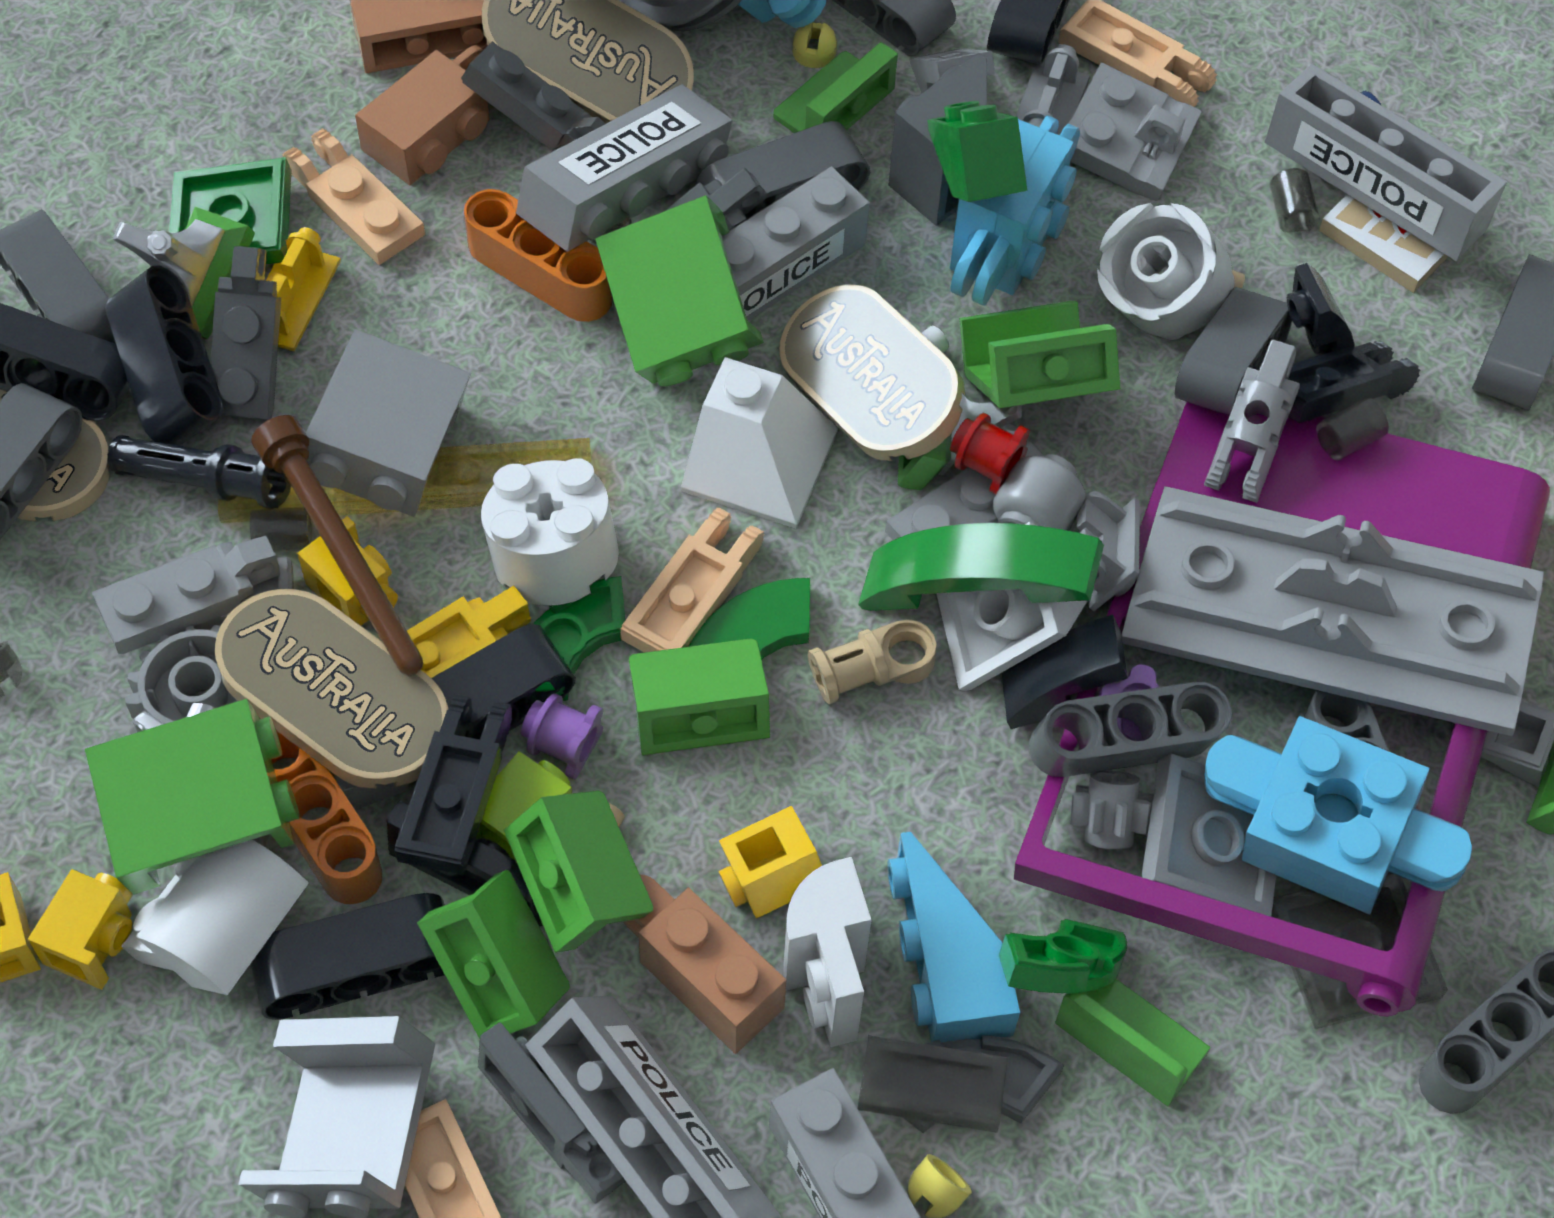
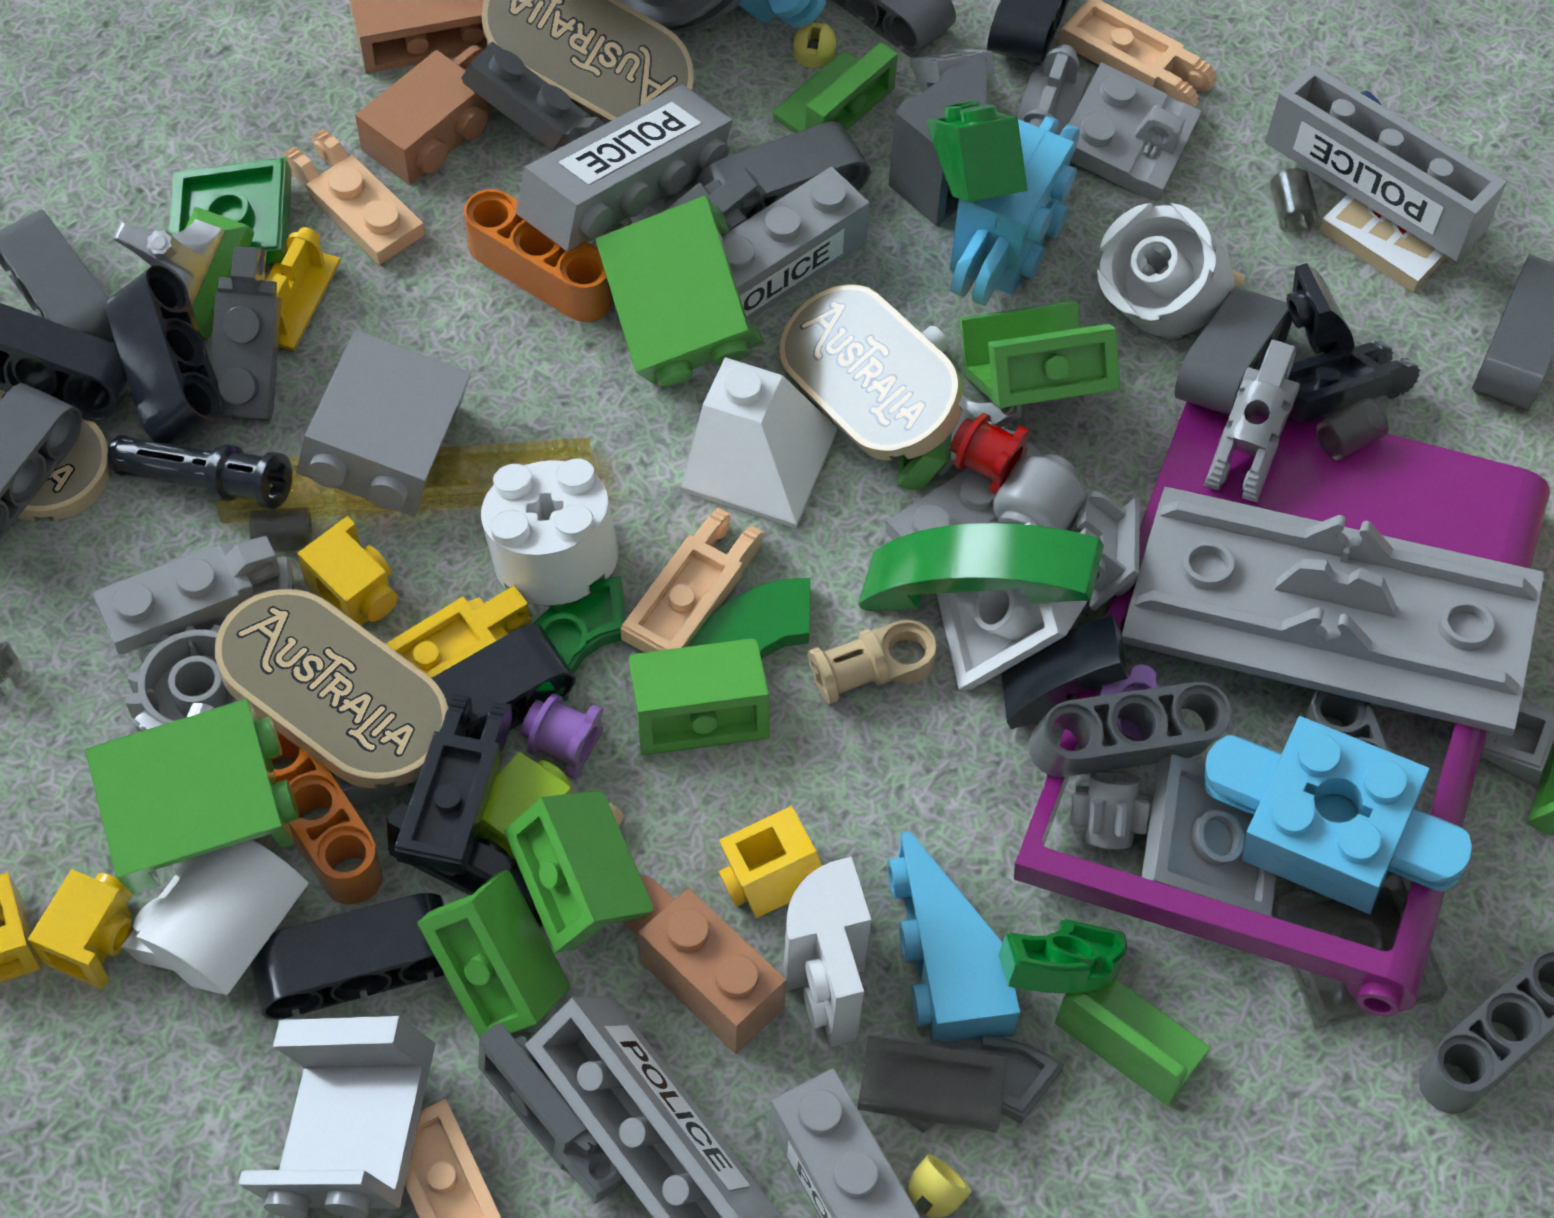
reddish brown piece [251,415,423,675] -> none

